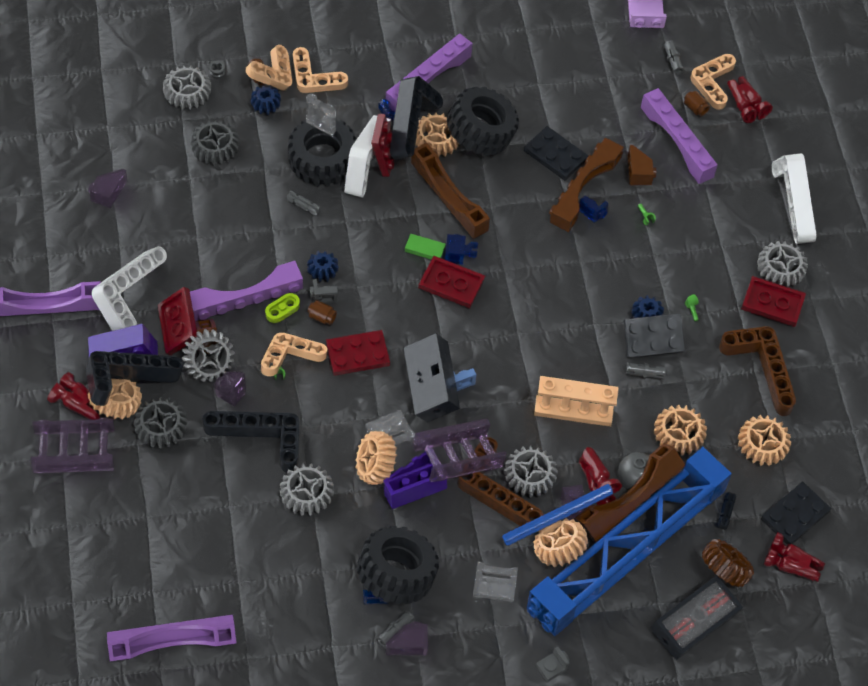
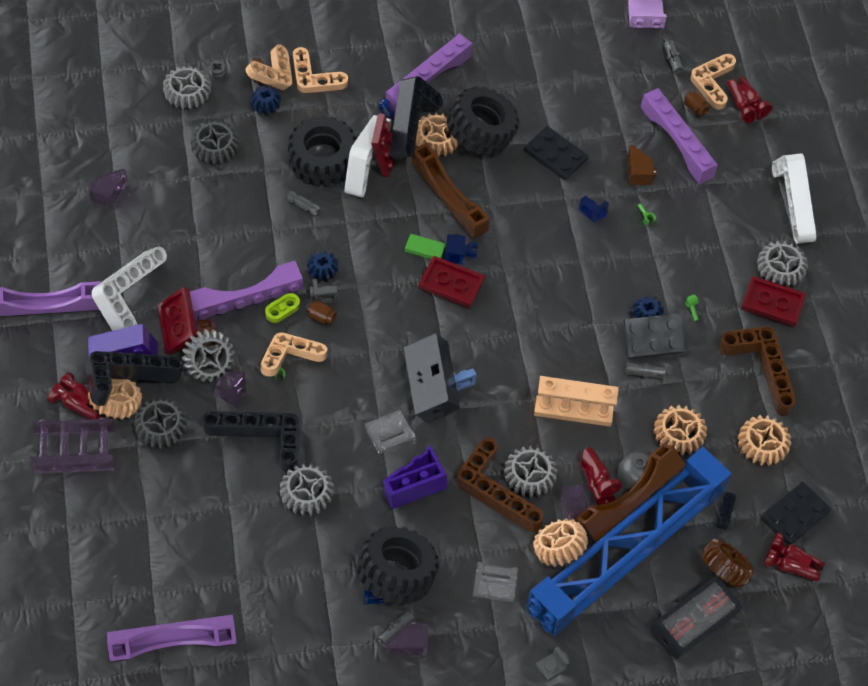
clear plate [306,94,336,136] -> none
dark red plate [326,330,390,376] -> none
light nougat gear [355,431,397,485] -> none
clear purple fence [412,418,507,482] -> none
blue axle [502,484,613,546] -> none
reddish brown arch [549,138,624,232] -> none

